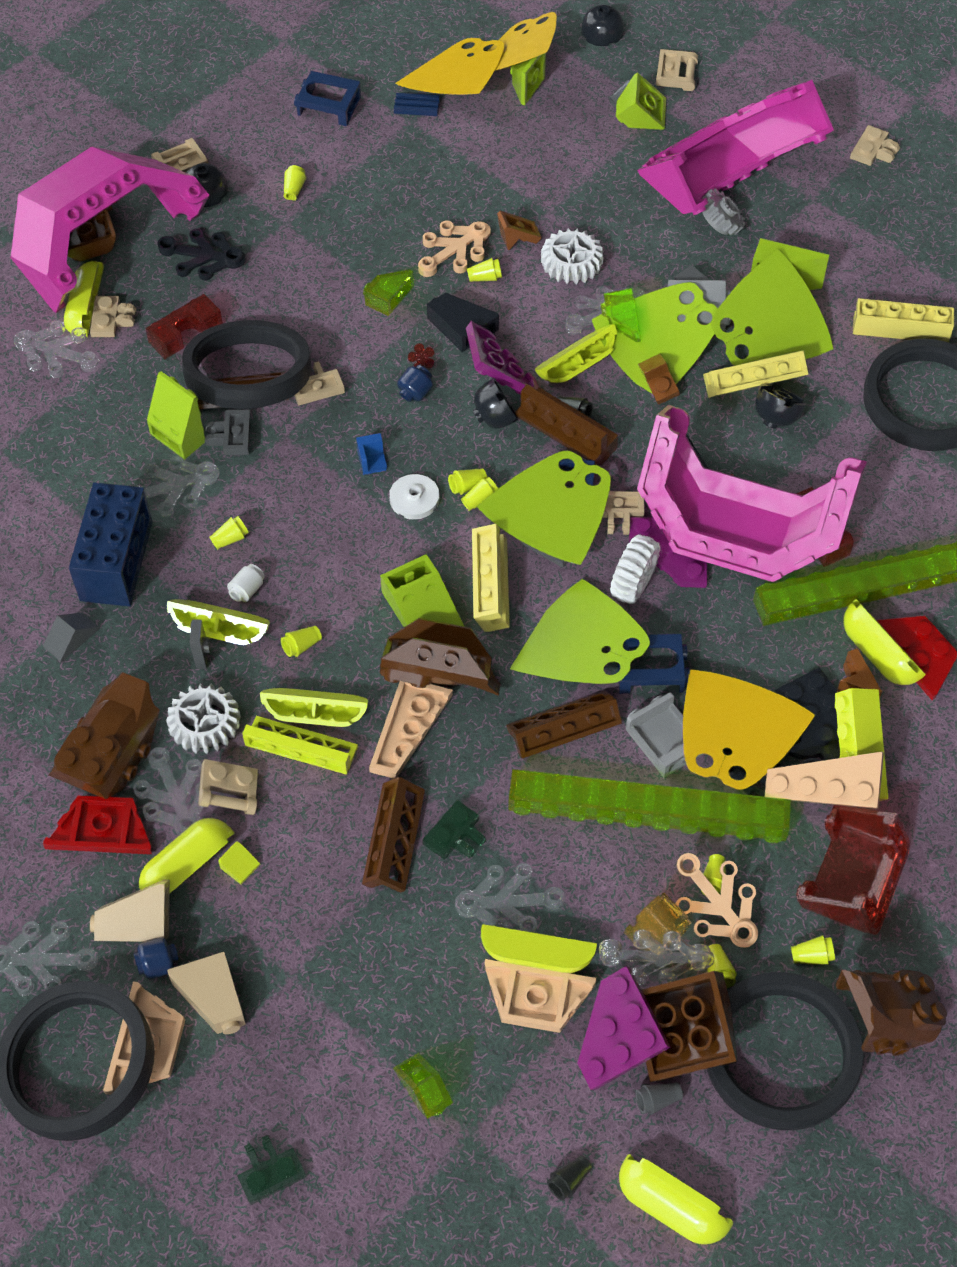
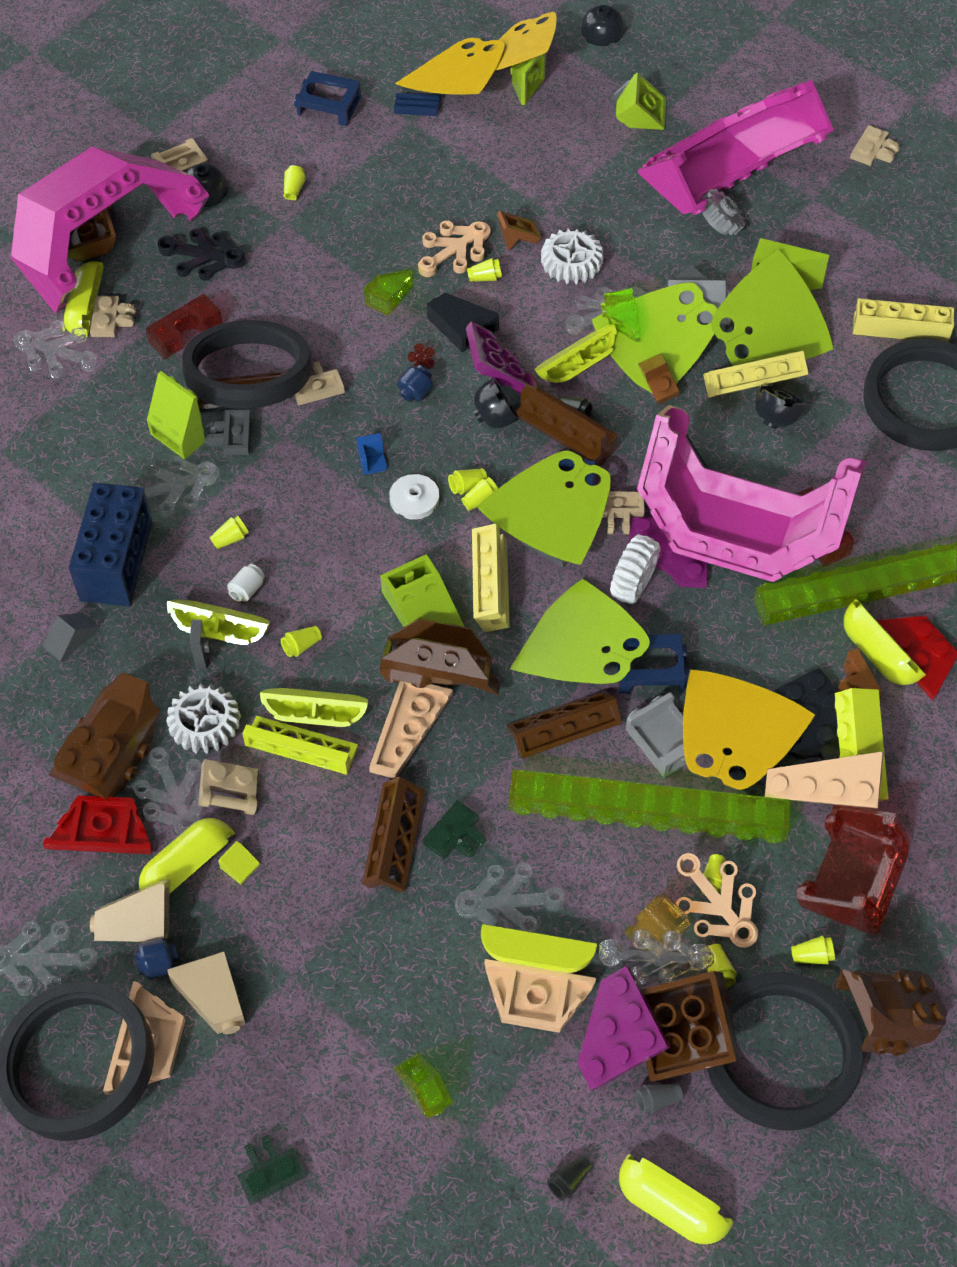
tan plate [656,49,698,91] -> none

